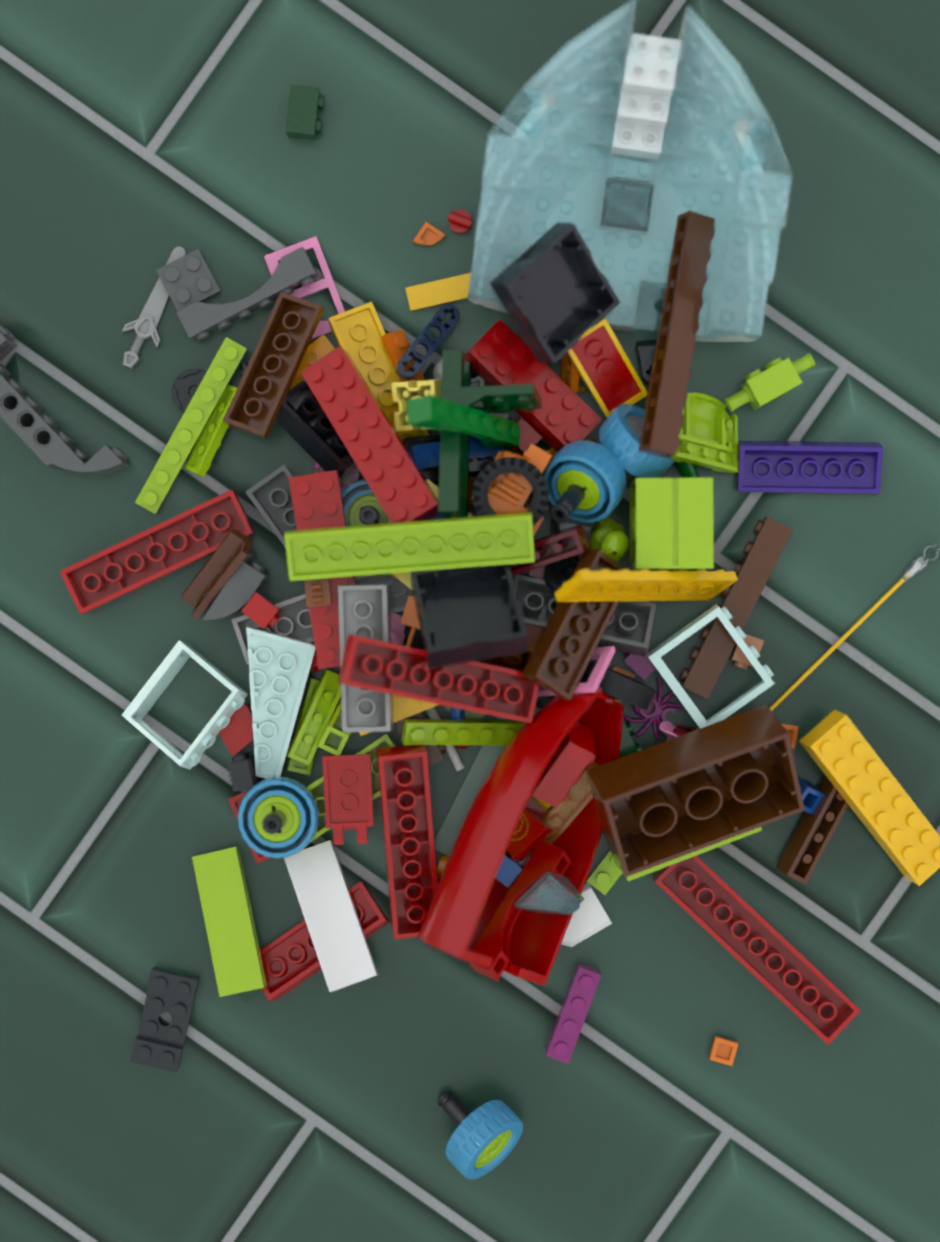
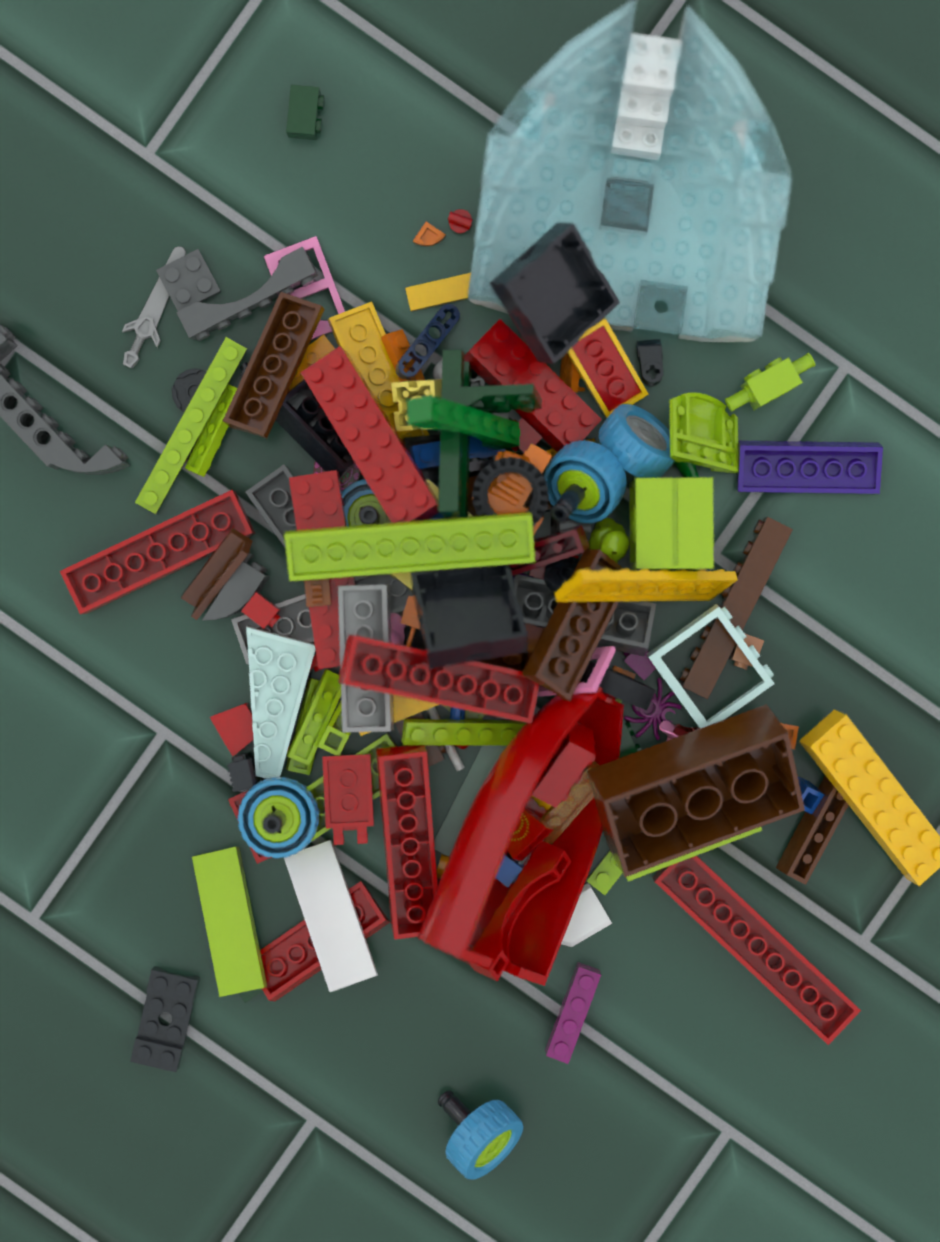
light aqua window [122,640,248,769] -> none
clear light blue slope [514,872,584,915] -> none
reddish brown brick [638,211,715,458] -> none
orange plate [709,1035,739,1066] -> none
yellow piece [769,544,940,711] -> none

